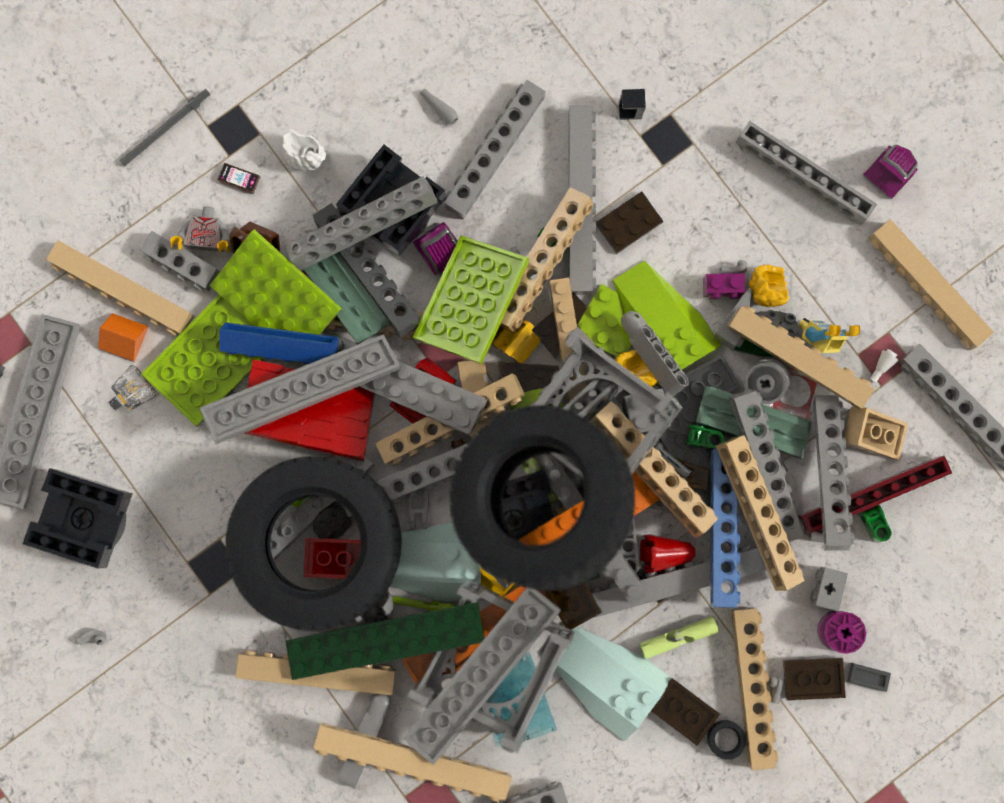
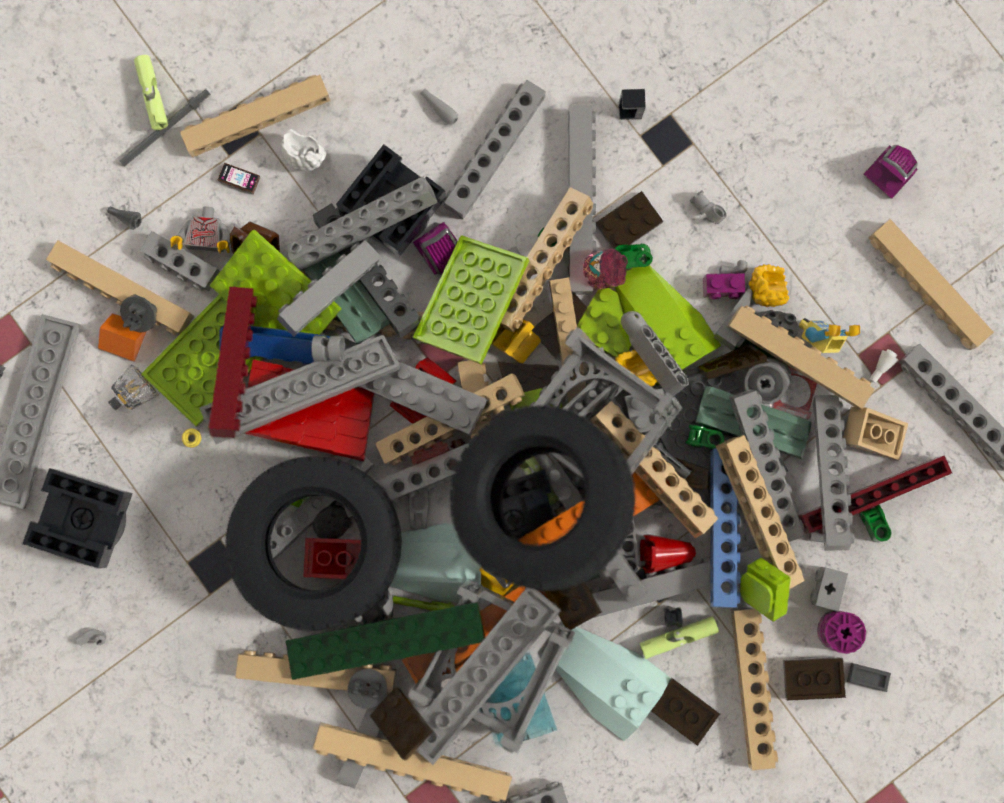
black tyre [707,720,746,759] -> none
light grey brick [735,121,877,225] -> none
light grey arm [768,677,783,704] -> none
none -> dark grey cone [107,206,142,230]
none -> dark grey plate [120,294,157,332]
none -> yellowish green piece [134,55,168,130]
none -> tan brick [180,75,331,158]
none -> light yellow plate [182,428,202,448]
none -> dark red brick [209,287,258,438]
none -> light grey brick [277,240,381,337]
none -> light grey wheel [312,336,345,361]
none -> dark grey plate [348,669,387,709]
none -> dark brown plate [370,687,433,761]
none -> clear red plate [410,442,450,465]
none -> clear pink brick [583,248,628,290]
none -> green piece [615,244,653,269]
none -> black wheel [664,607,683,628]
none -> light grey connector [690,190,727,224]
none -> dark brown wing [698,344,768,379]
none -> lime brick [740,557,791,622]

